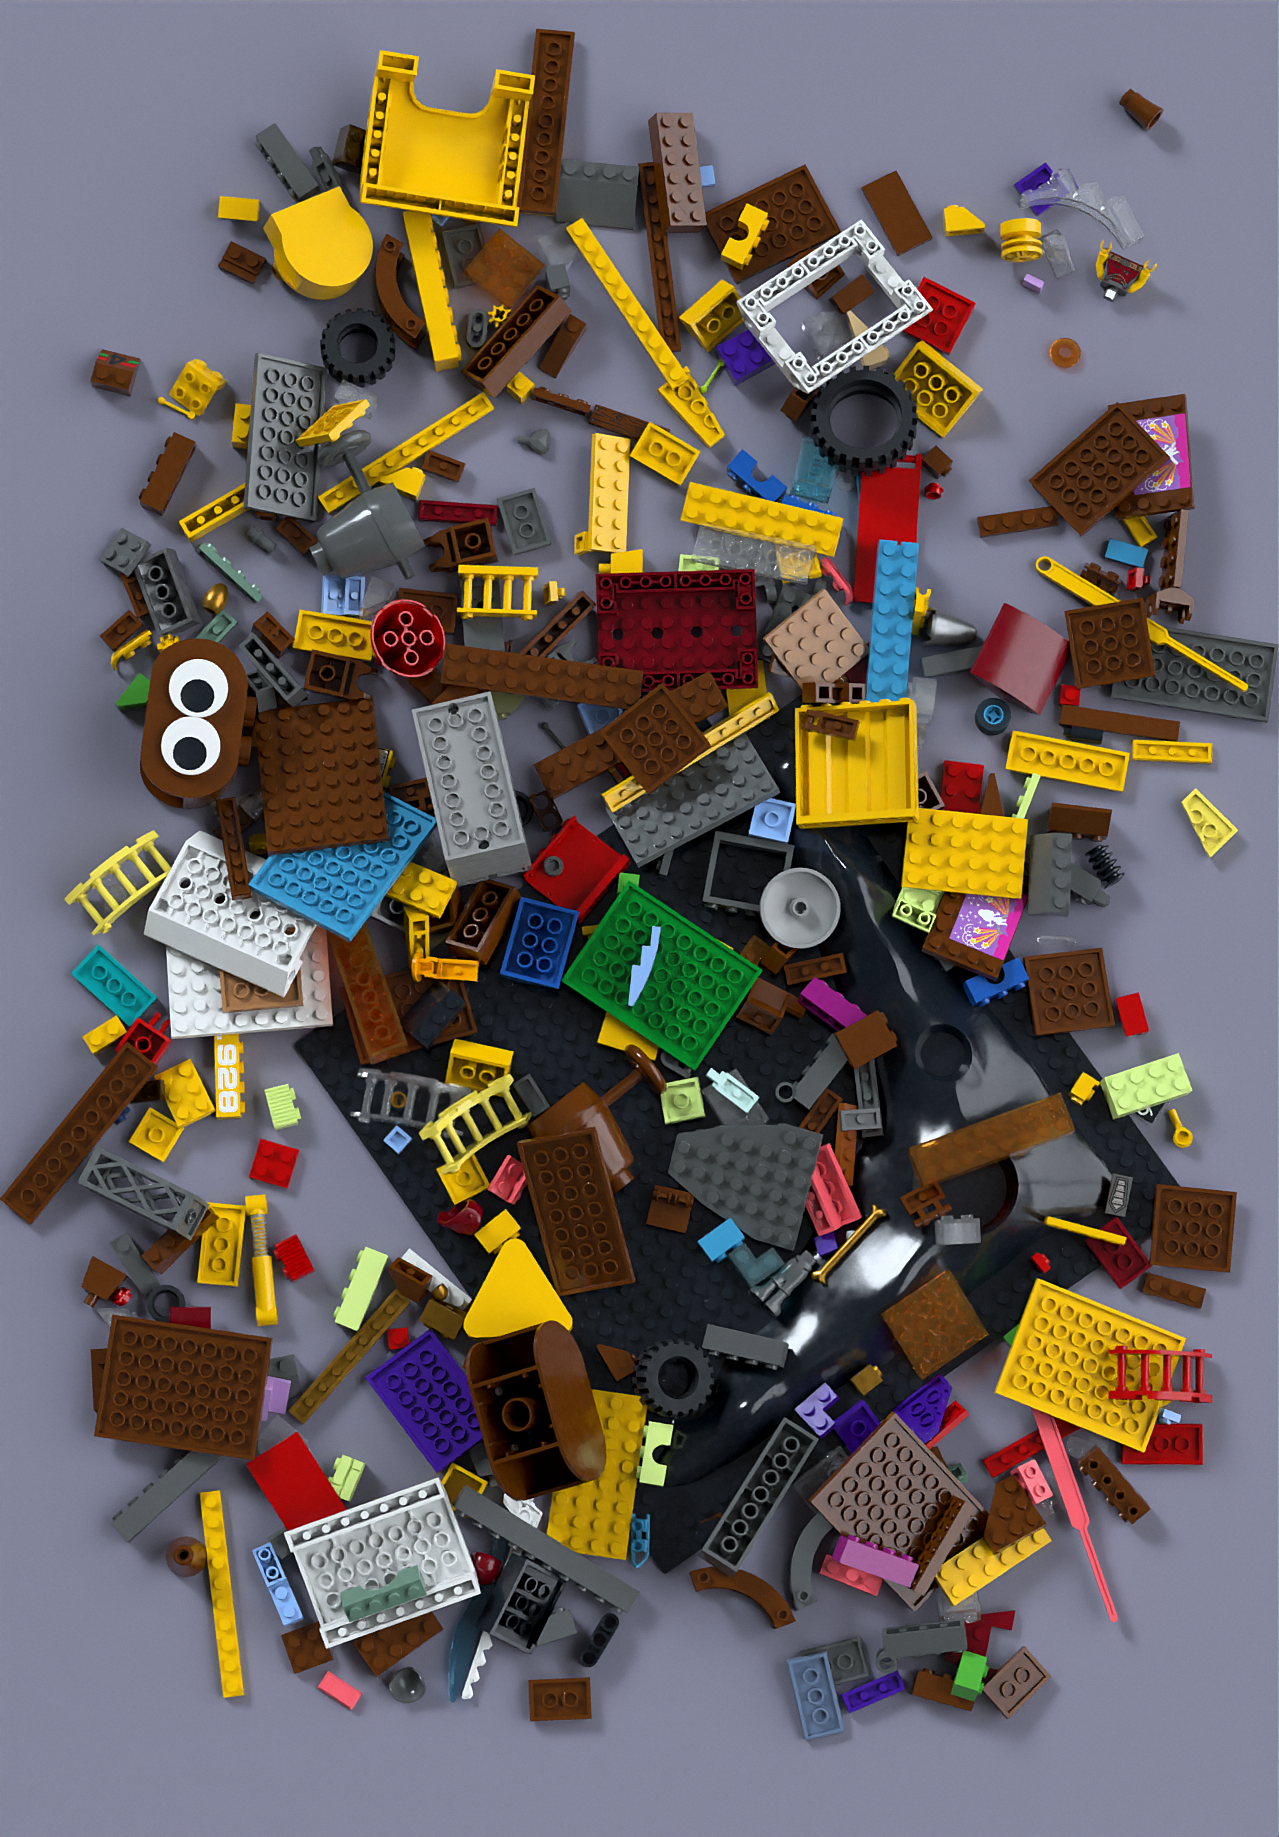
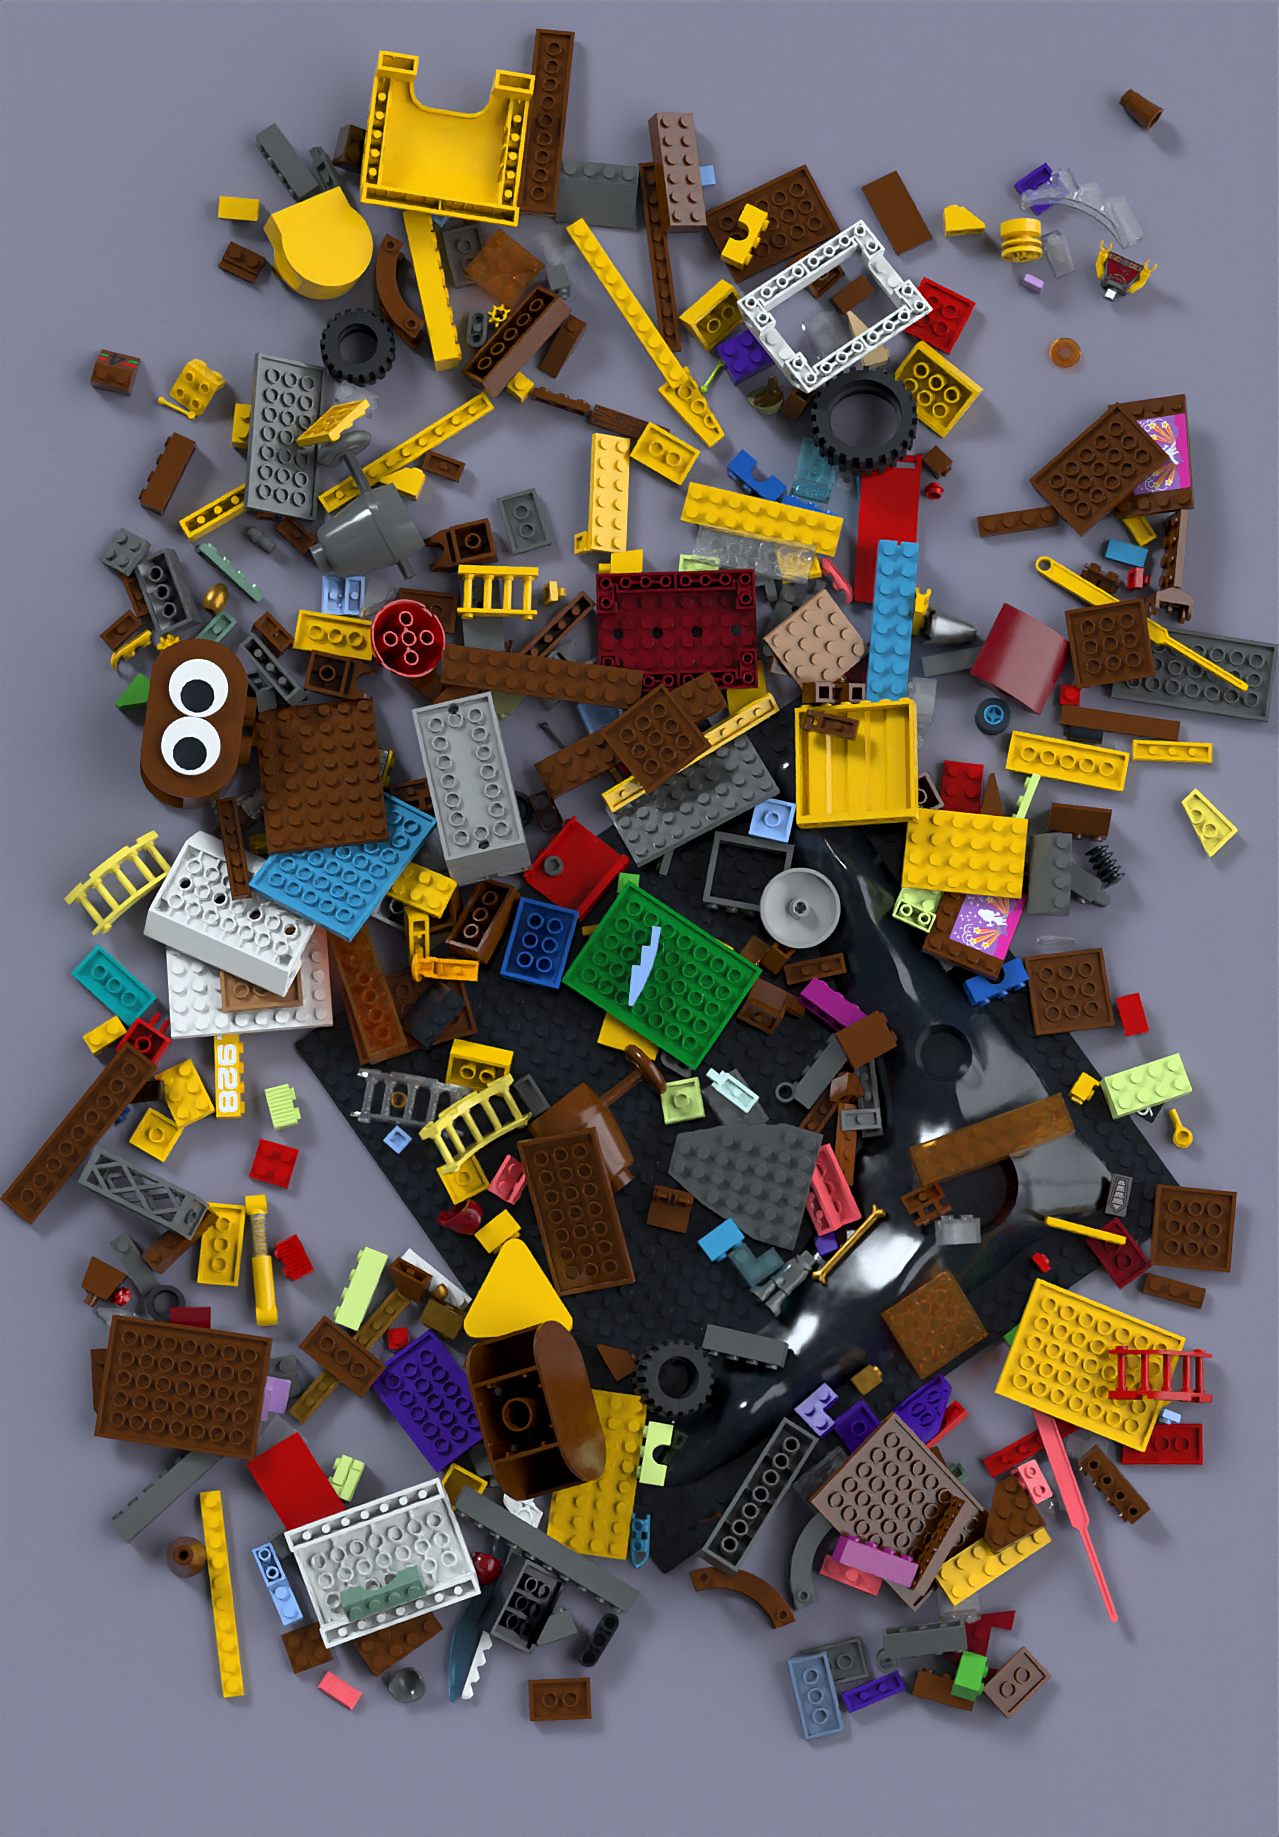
dark red tile [418,500,498,526] -> none
dark grey rock [518,429,550,454] -> none
none -> reddish brown plate [298,1315,387,1399]
none -> piece [748,375,784,416]
none -> reddish brown slope [830,1071,865,1104]

